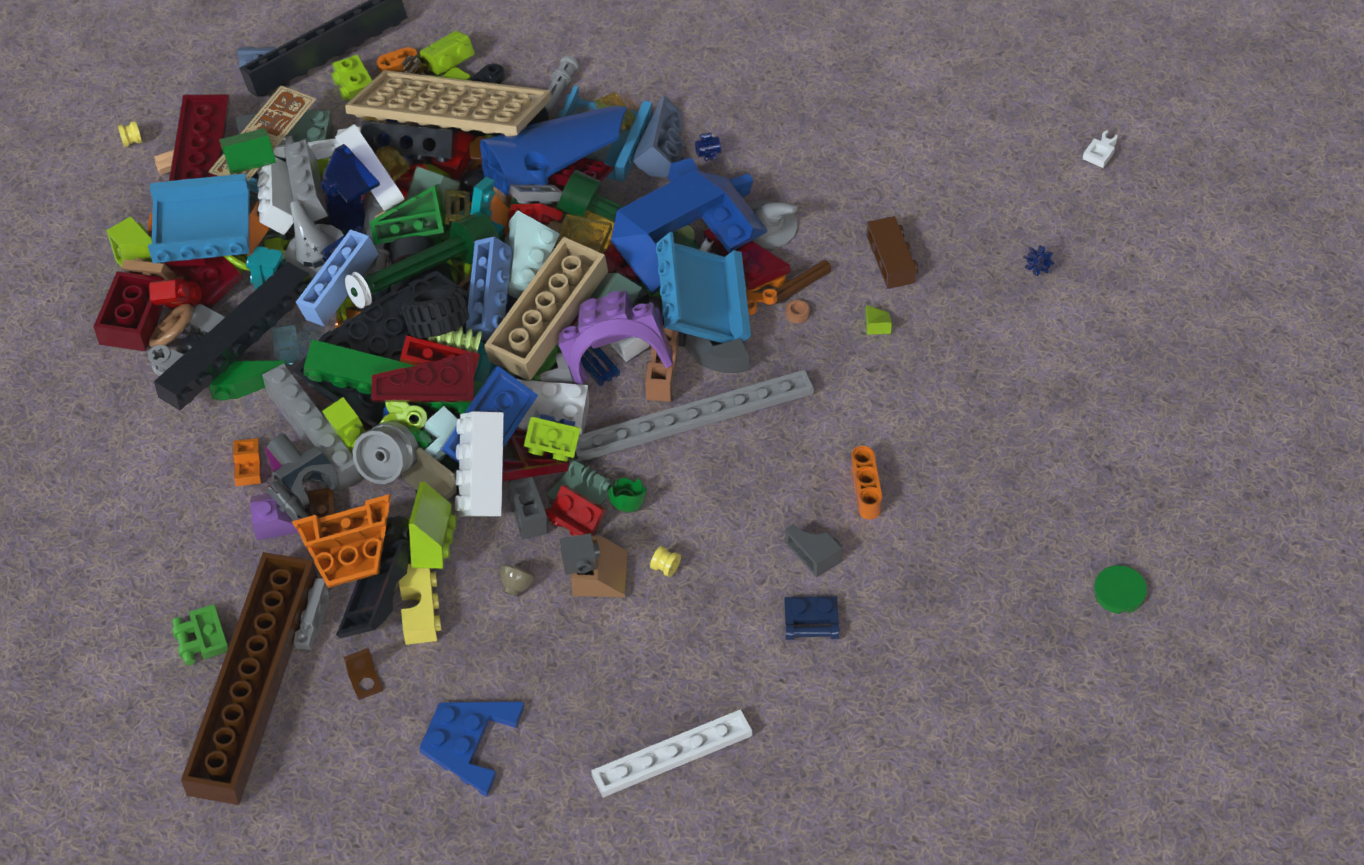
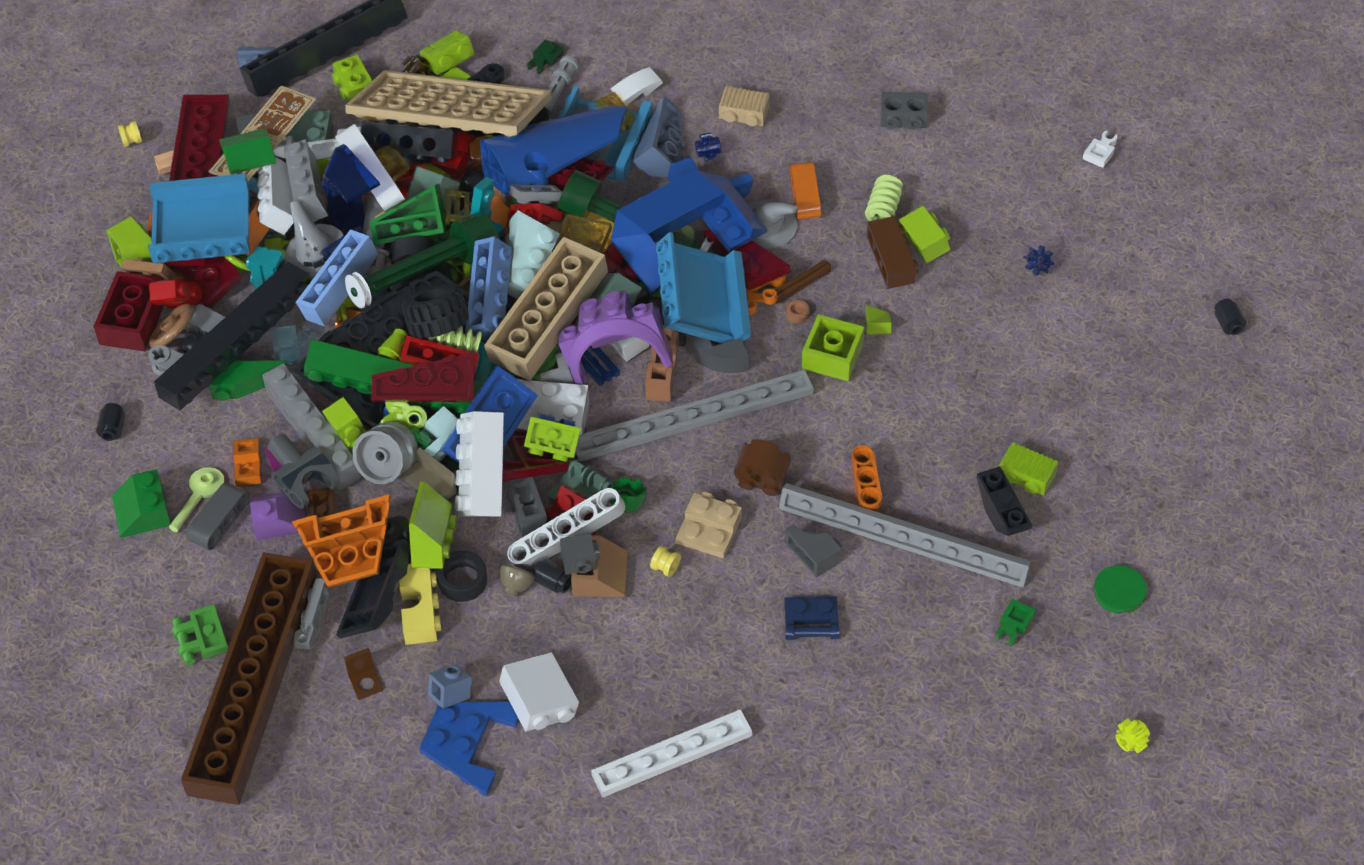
dark grey pin [264,479,310,521] -> none
orange beam [377,47,417,74] -> none
none -> black brick [96,403,125,441]
none -> green slope [112,469,171,538]
none -> yellowish green piece [169,467,225,532]
none -> dark grey beam [186,482,250,550]
none -> lime cone [377,329,408,361]
none -> sand blue brick [428,663,472,709]
none -> black tyre [437,551,487,602]
none -> white brick [499,652,579,732]
none -> white beam [507,488,625,571]
none -> dark green plate [527,39,564,75]
none -> black brick [533,559,572,593]
none -> white slope [611,67,663,106]
none -> tan plate [675,492,742,558]
none -> tan brick [719,85,770,126]
none -> reddish brown brick [734,439,791,496]
none -> light grey plate [779,483,1031,588]
none -> orange beam [790,162,821,220]
none -> lime brick [802,314,865,381]
none -> yellowish green piece [865,175,903,221]
none -> dark grey brick [881,92,928,129]
none -> lime brick [899,206,950,264]
none -> black slope [976,466,1033,536]
none -> green plate [996,599,1036,646]
none -> lime brick [999,442,1058,496]
none -> neon yellow gear [1115,718,1150,754]
none -> black brick [1214,298,1246,335]

